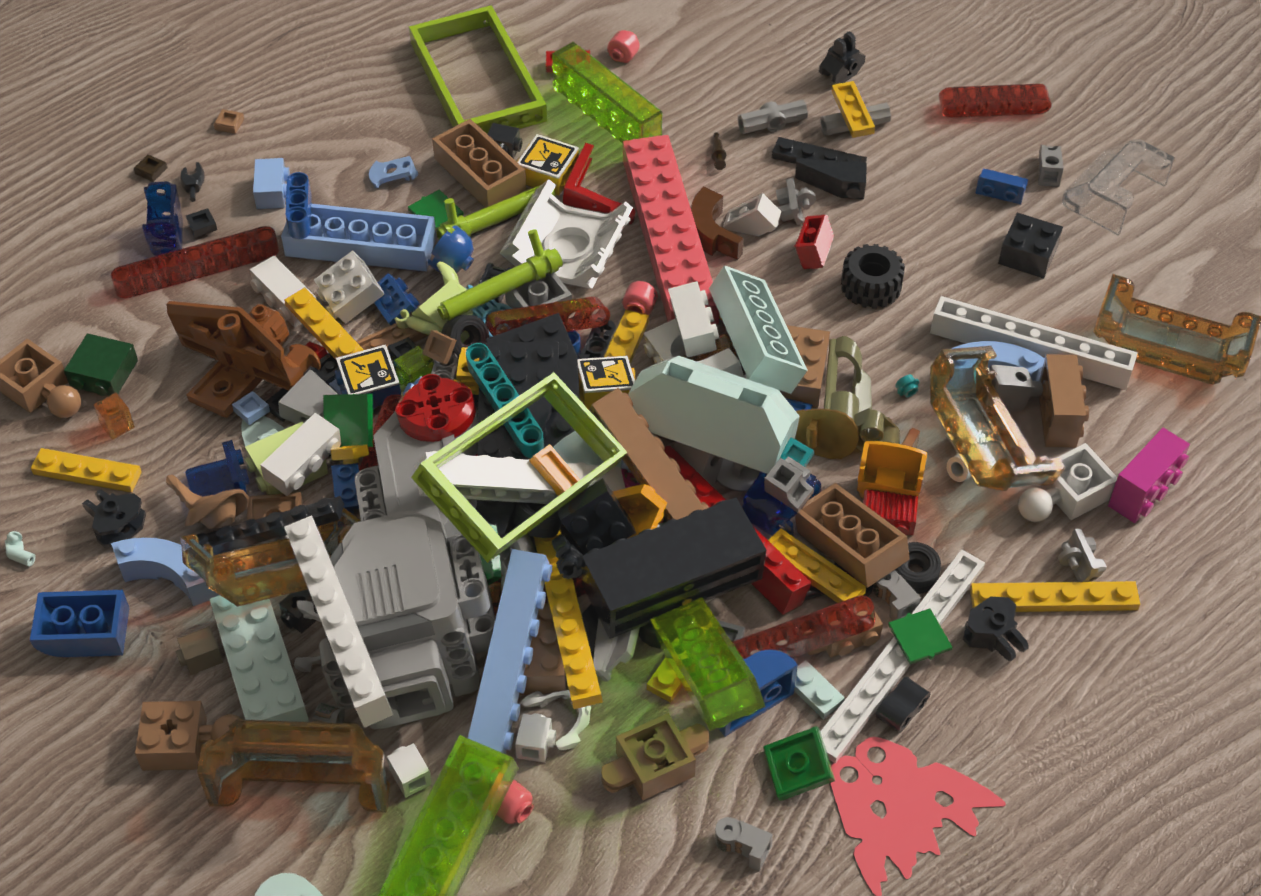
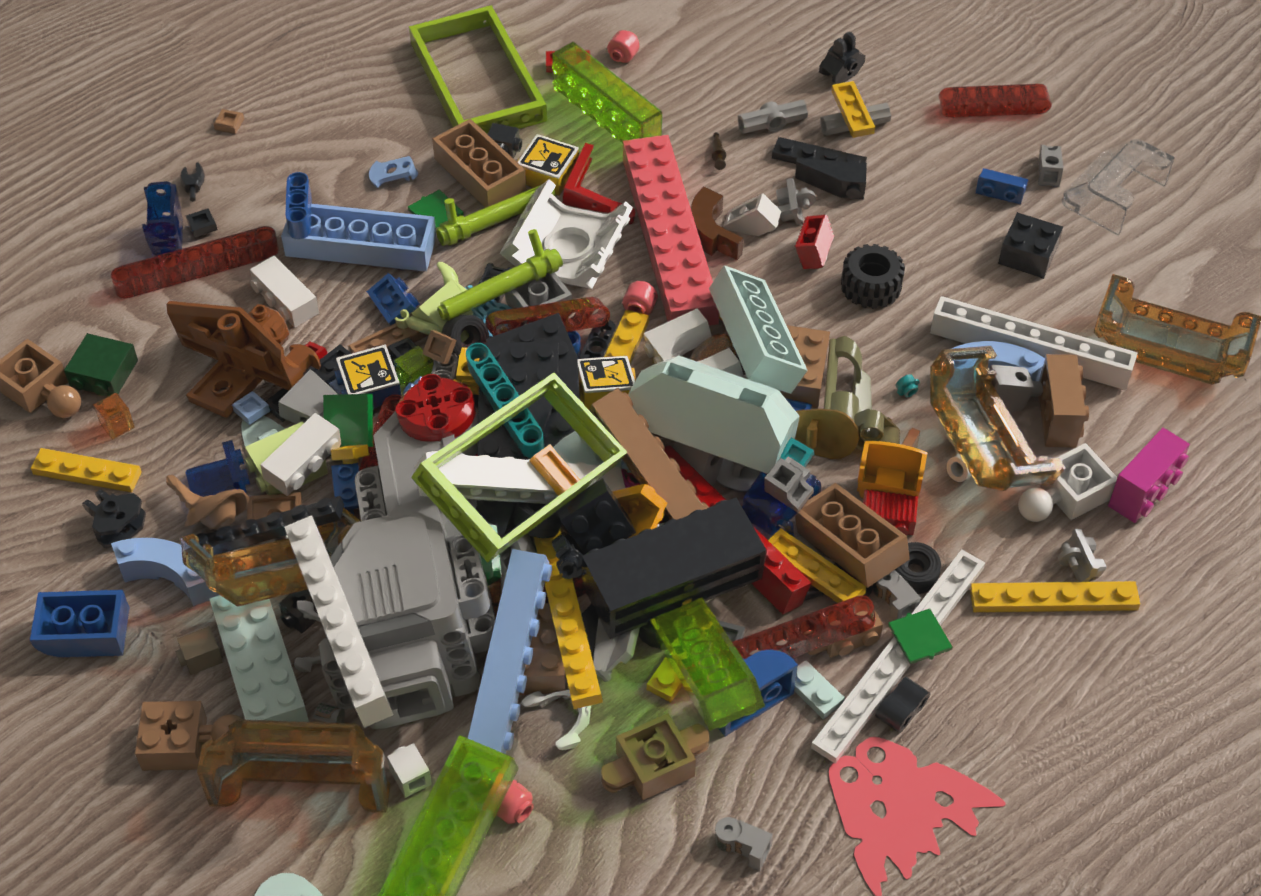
light aqua arm [5,531,36,567] -> none
dark brown tile [133,154,168,182] -> none
light blue brick [253,158,290,209] -> none
yellow plate [284,287,364,361] -> none
white brick [314,250,384,324] -> none
blue cylinder [428,225,474,273] -> none
white brick [515,714,556,763] -> none
white brick [668,281,719,358] -> none
green tile [763,726,835,801] -> none
black hinge [962,596,1029,661] -> none

